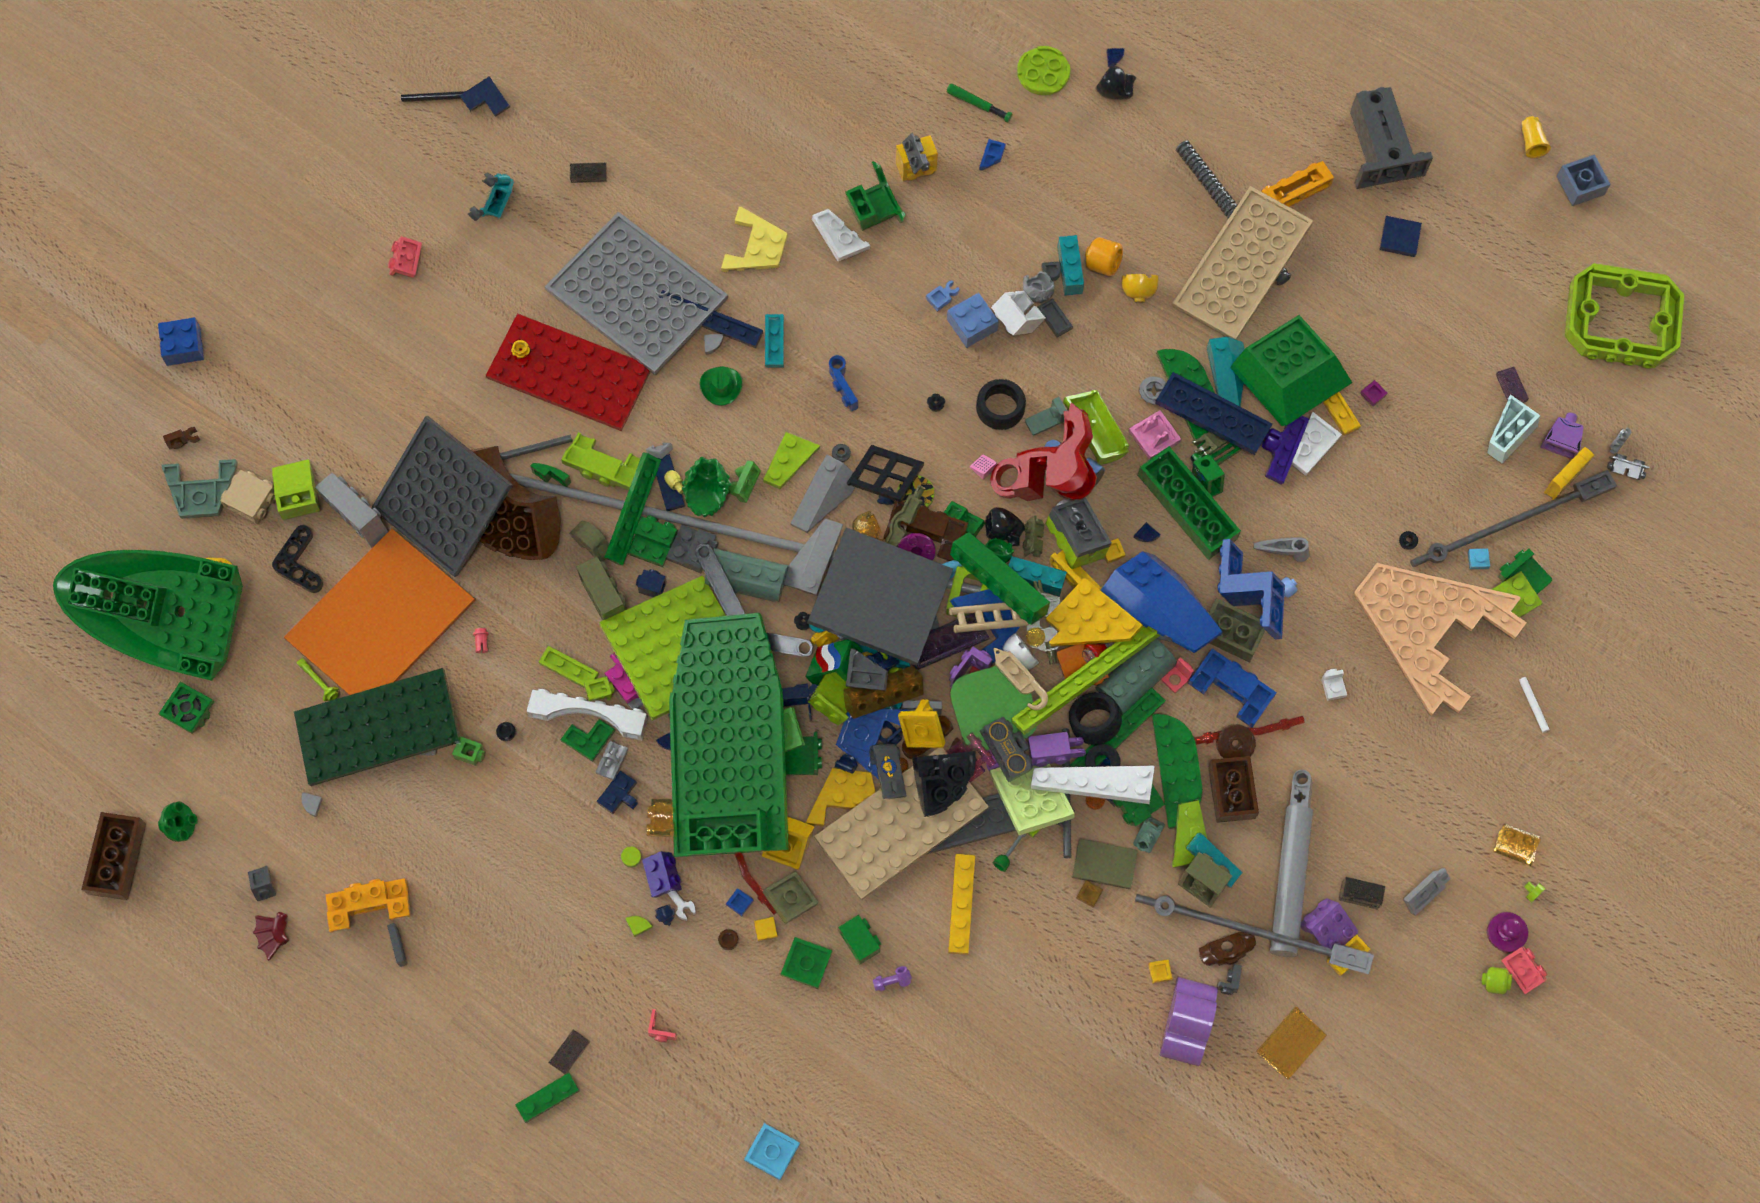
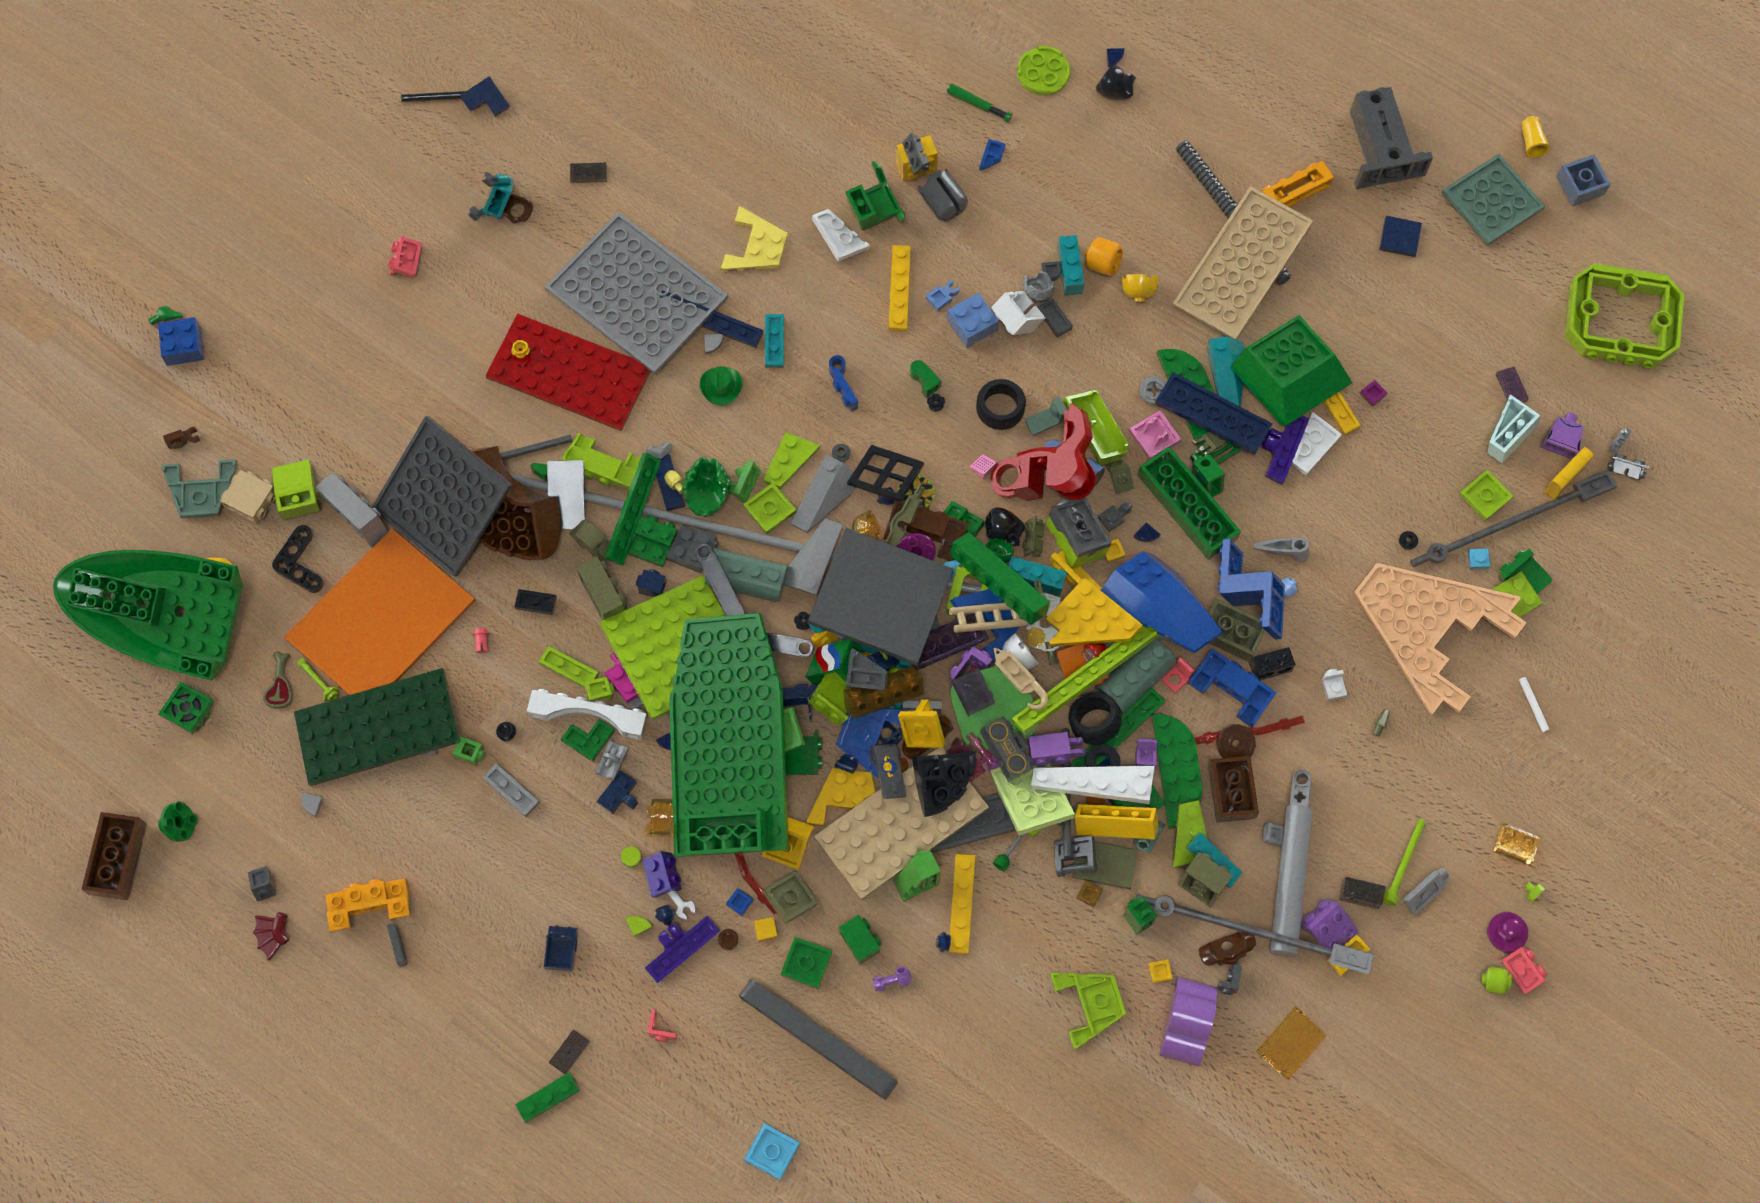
none -> green animal [148,306,183,325]
none -> olive piece [263,651,293,709]
none -> light grey plate [482,764,539,817]
none -> reddish brown piece [503,194,533,223]
none -> black plate [514,589,557,615]
none -> dark blue piece [544,925,578,971]
none -> window [547,460,585,529]
none -> dark purple plate [645,916,720,984]
none -> dark grey beam [739,979,898,1100]
none -> lime plate [743,483,796,535]
none -> yellow plate [889,245,911,332]
none -> bright green wedge [893,850,941,902]
none -> green leg [910,360,941,398]
none -> dark grey cylinder [917,168,968,221]
none -> clear blue plate [936,932,951,952]
none -> clear purple bracket [951,668,995,717]
none -> lime wing [1050,973,1126,1050]
none -> dark grey plate [1054,836,1097,877]
none -> yellow brick [1074,804,1159,839]
none -> dark grey plate [1098,501,1132,532]
none -> olive bracket [1105,460,1134,494]
none -> green hinge [1123,896,1157,935]
none -> medium lavender bracket [1136,739,1157,770]
none -> black brick [1249,647,1296,681]
none -> light grey tile [1262,822,1284,847]
none -> olive bar [1373,709,1390,737]
none -> lime piece [1381,819,1425,906]
none -> sand green plate [1442,154,1545,246]
none -> lime plate [1459,470,1514,521]

